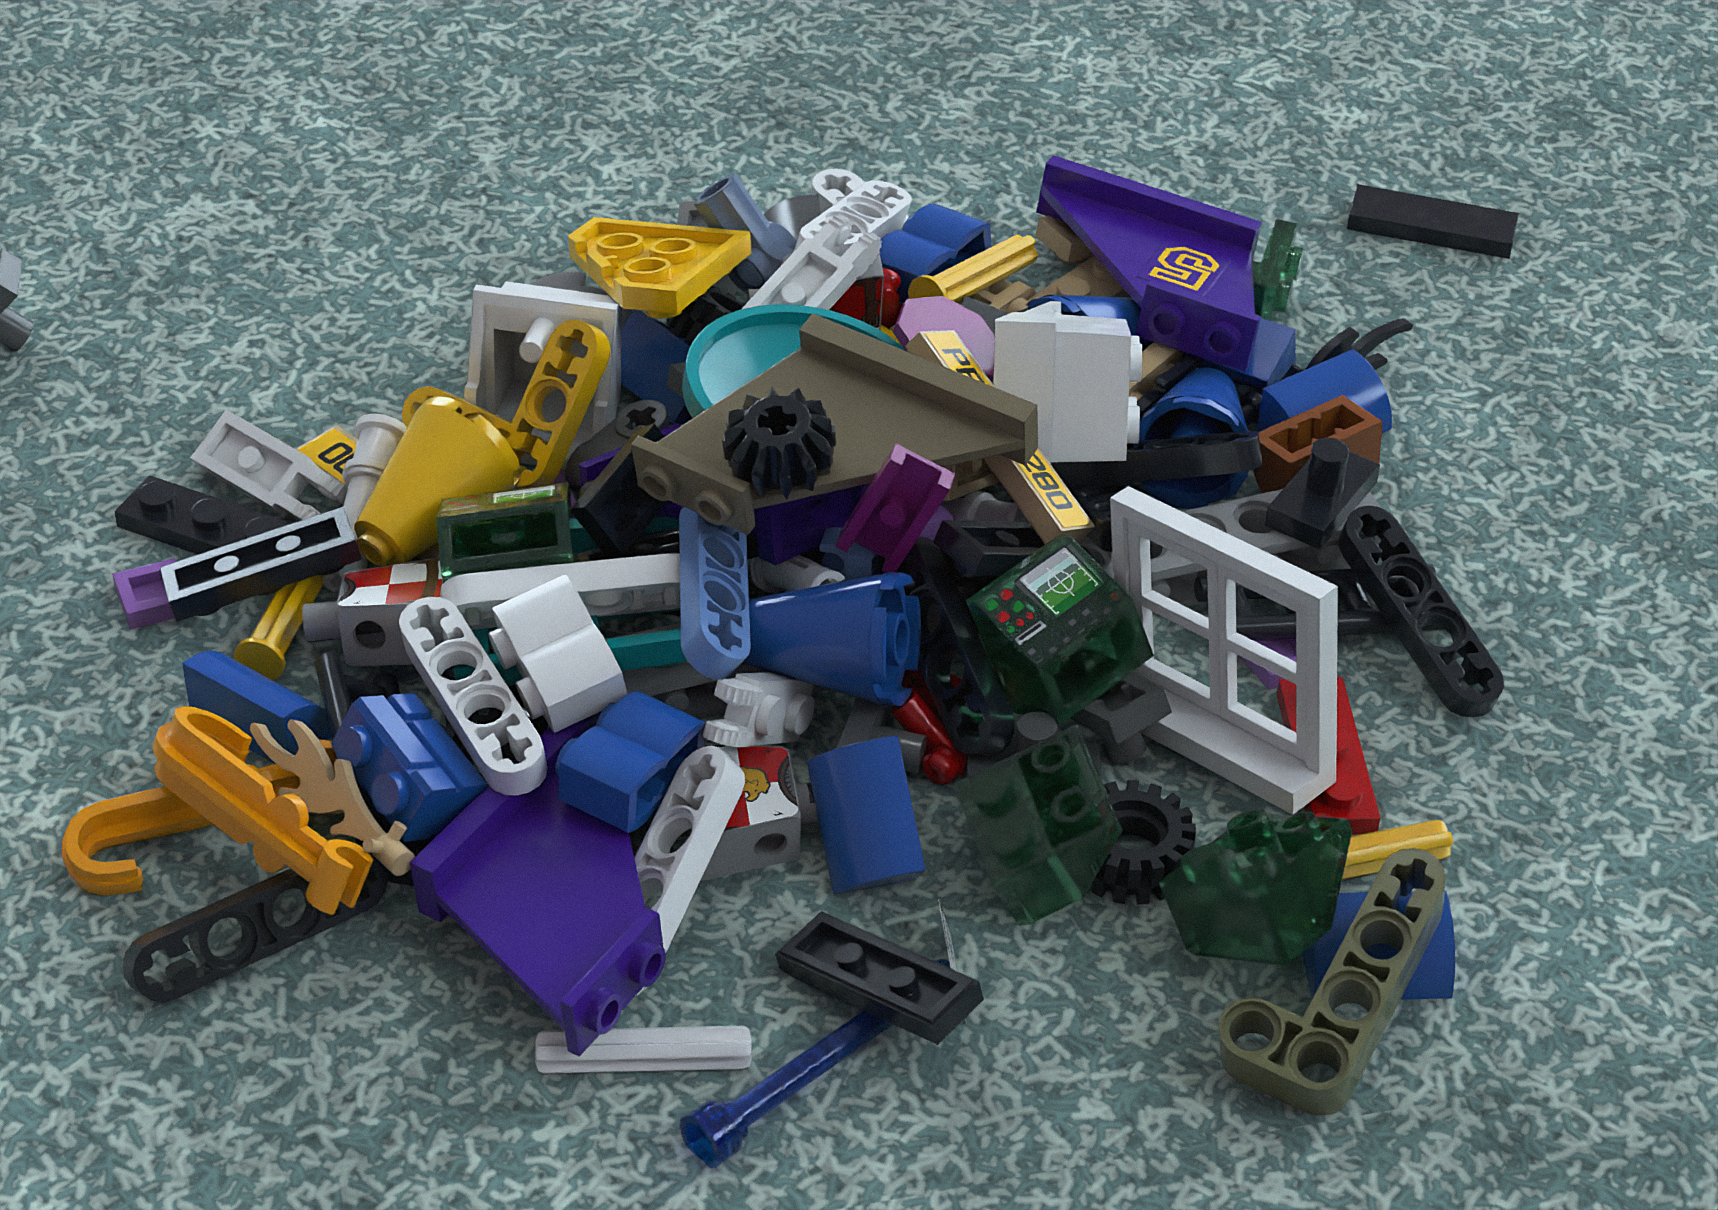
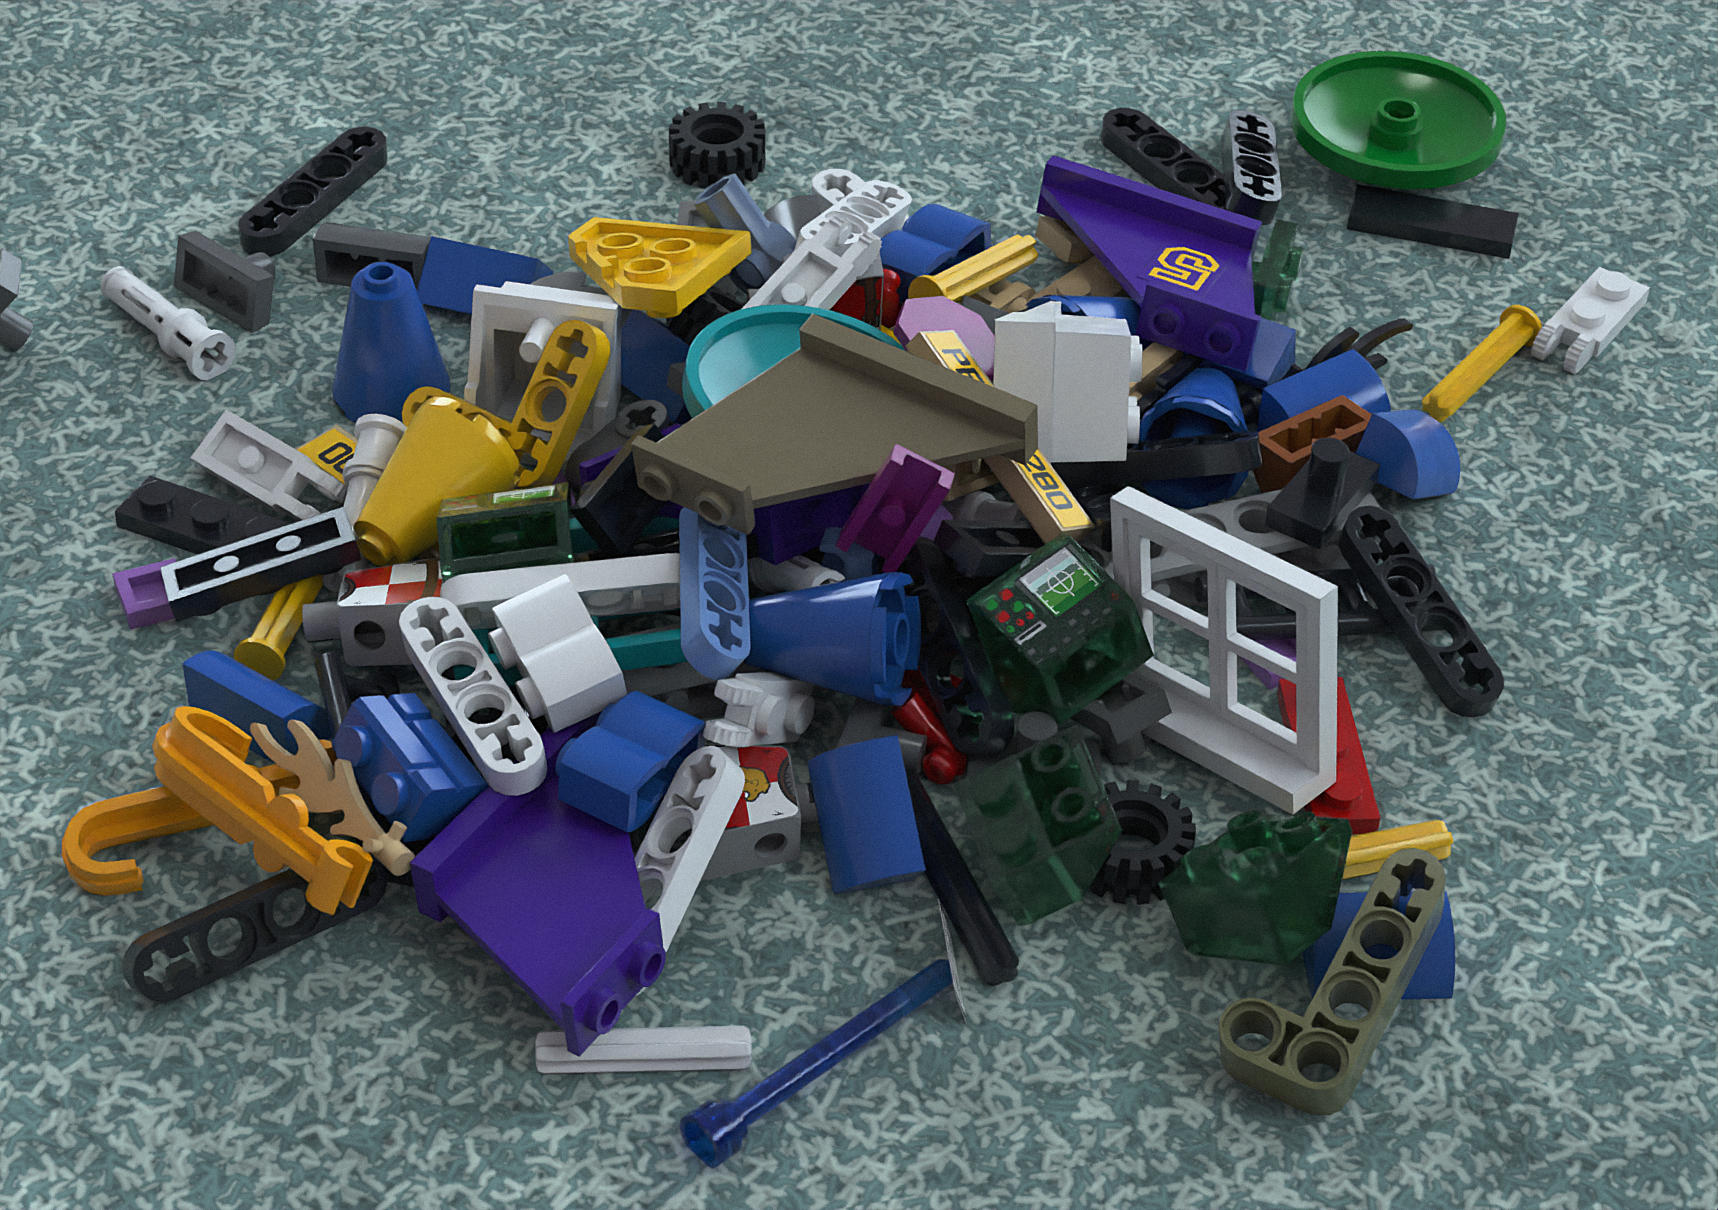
black gear [722,386,837,499] -> none
black tile [775,911,984,1045] -> none
none -> white pin [100,266,236,381]
none -> dark grey tile [174,230,276,332]
none -> black beam [238,127,388,257]
none -> dark grey brick [313,222,431,290]
none -> blue cone [332,262,451,423]
none -> blue brick [417,236,553,315]
none -> black tyre [669,102,766,189]
none -> black axle [906,773,1019,986]
none -> black beam [1101,108,1228,211]
none -> black beam [1221,110,1282,225]
none -> green dish [1290,51,1506,189]
none -> blue brick [1356,409,1460,499]
none -> yellow axle [1422,305,1542,422]
none -> white hinge [1531,267,1650,374]

